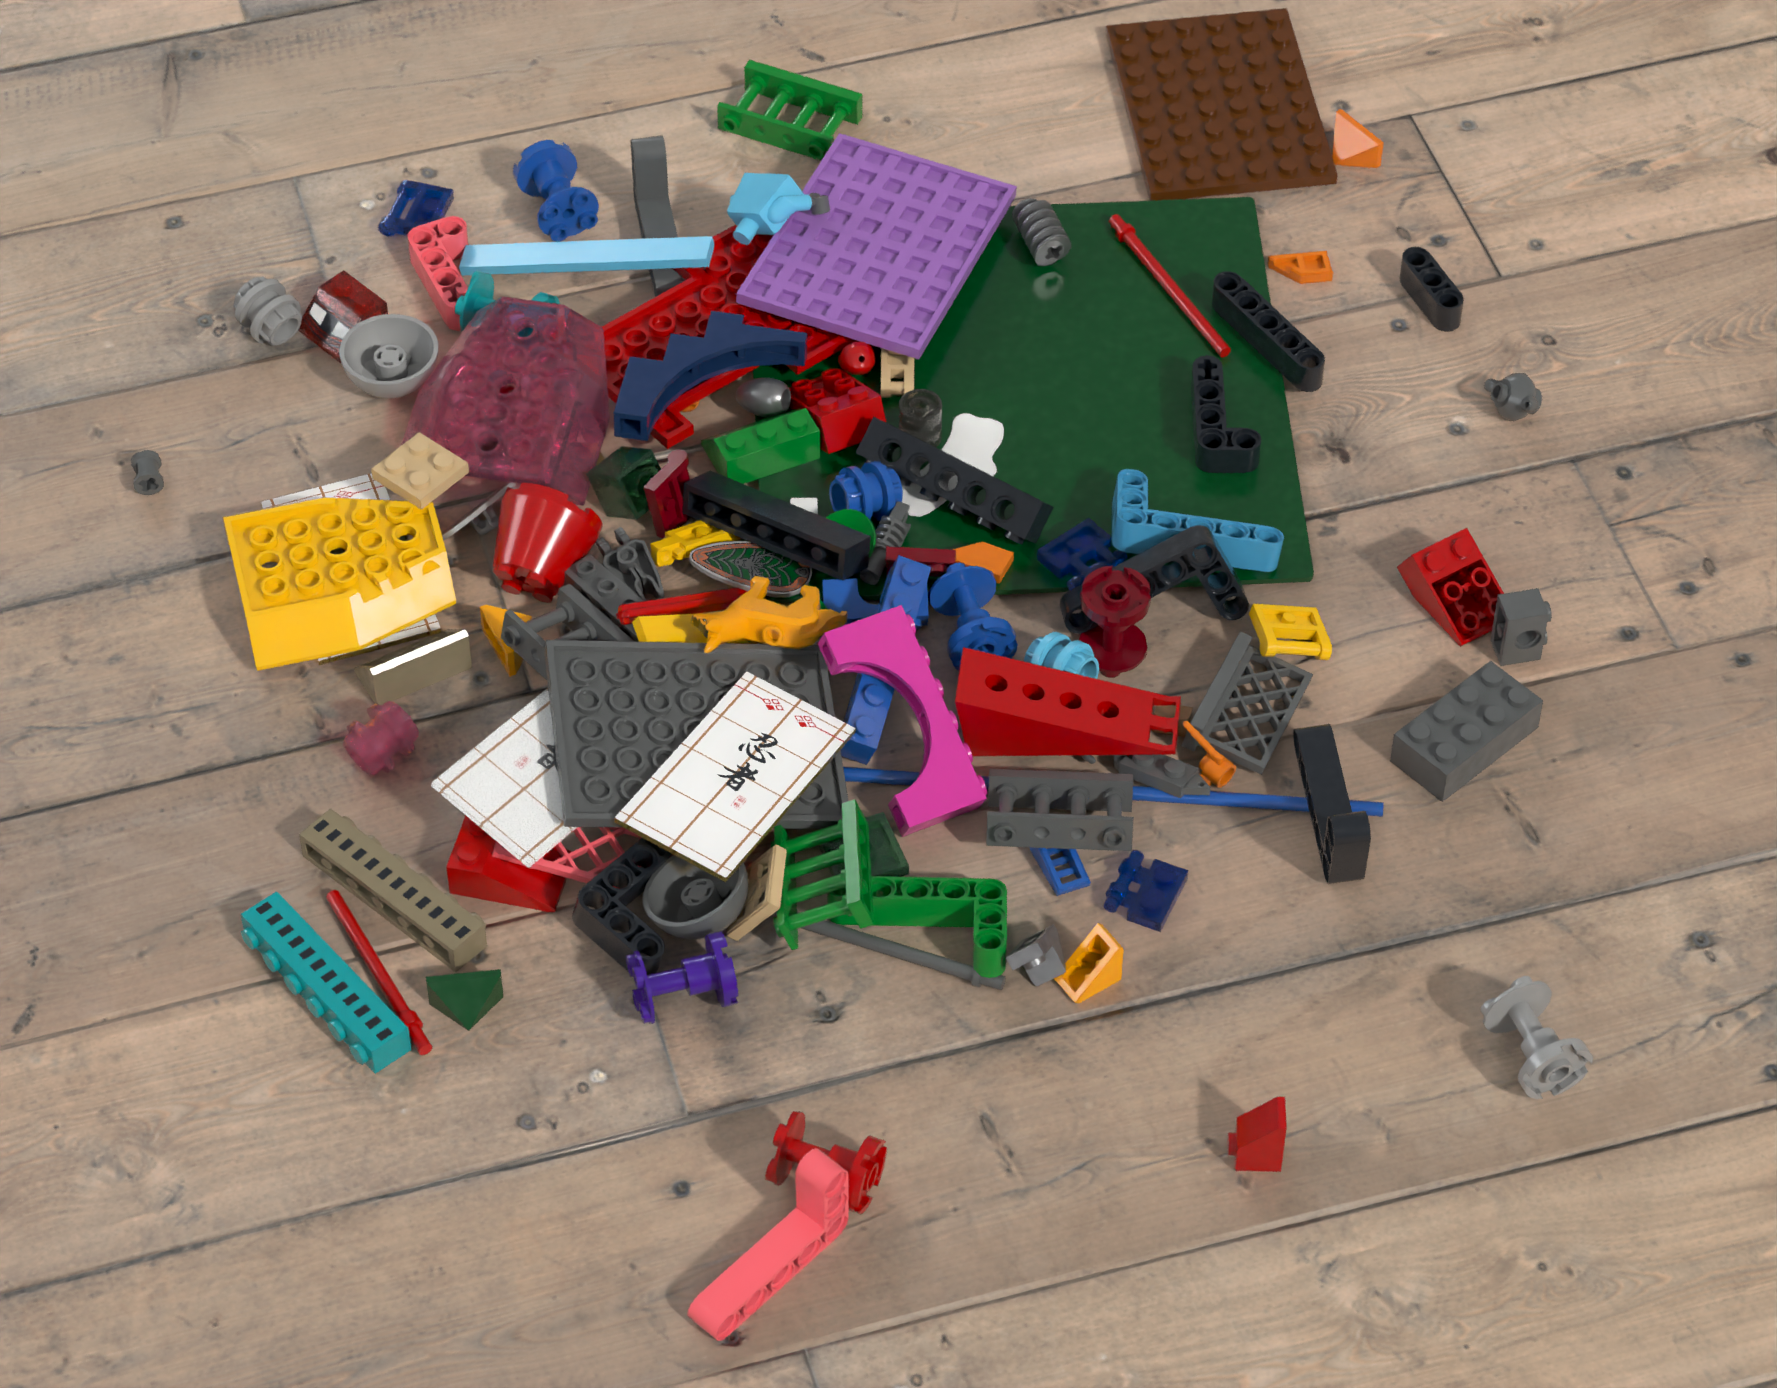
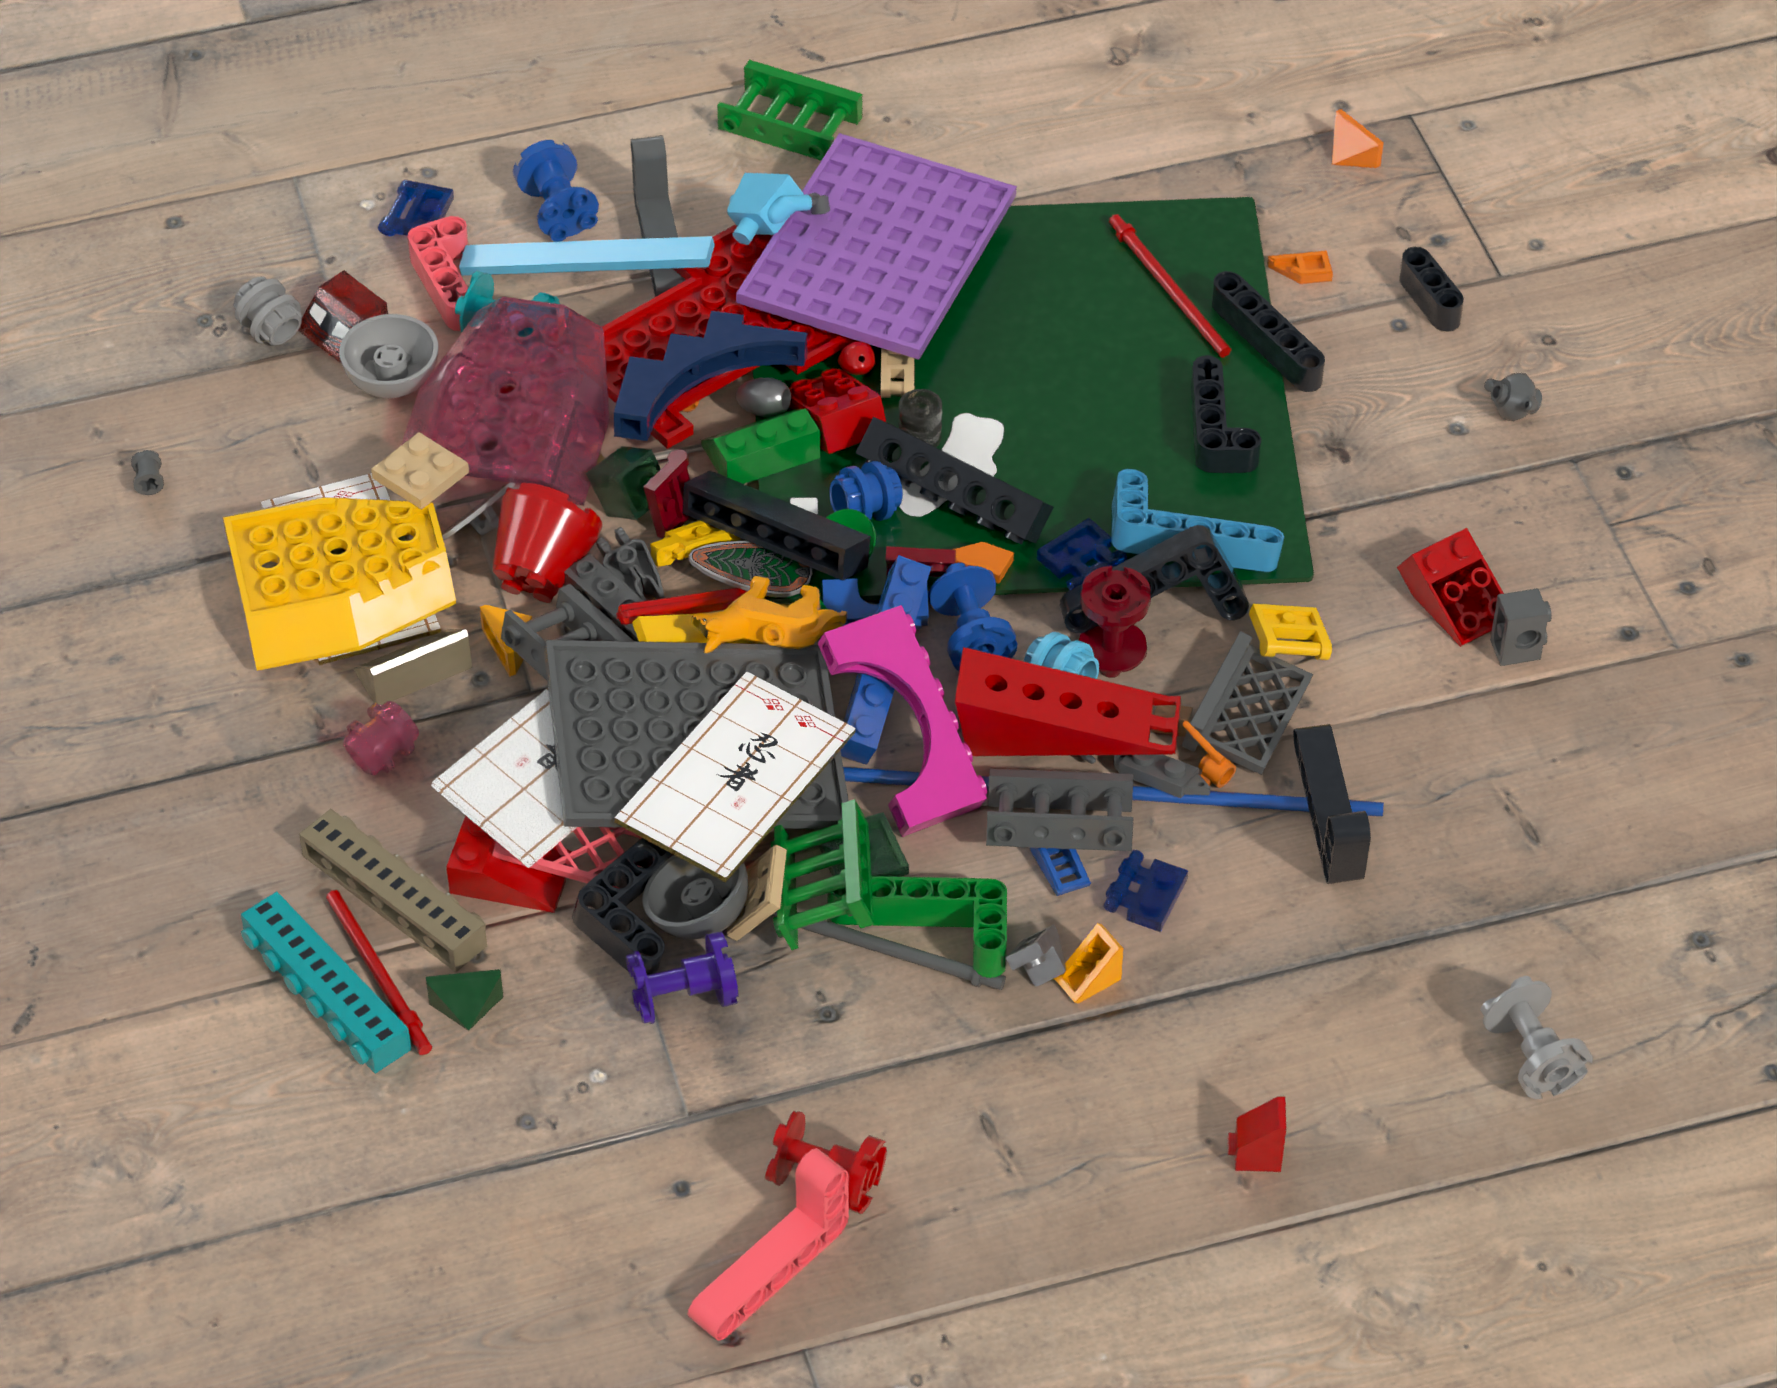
dark grey hinge [860,501,911,585] -> none
flat silver piece [1012,198,1071,266] -> none
reddish brown plate [1106,8,1338,200] -> none
dark grey piece [1390,661,1543,802] -> none

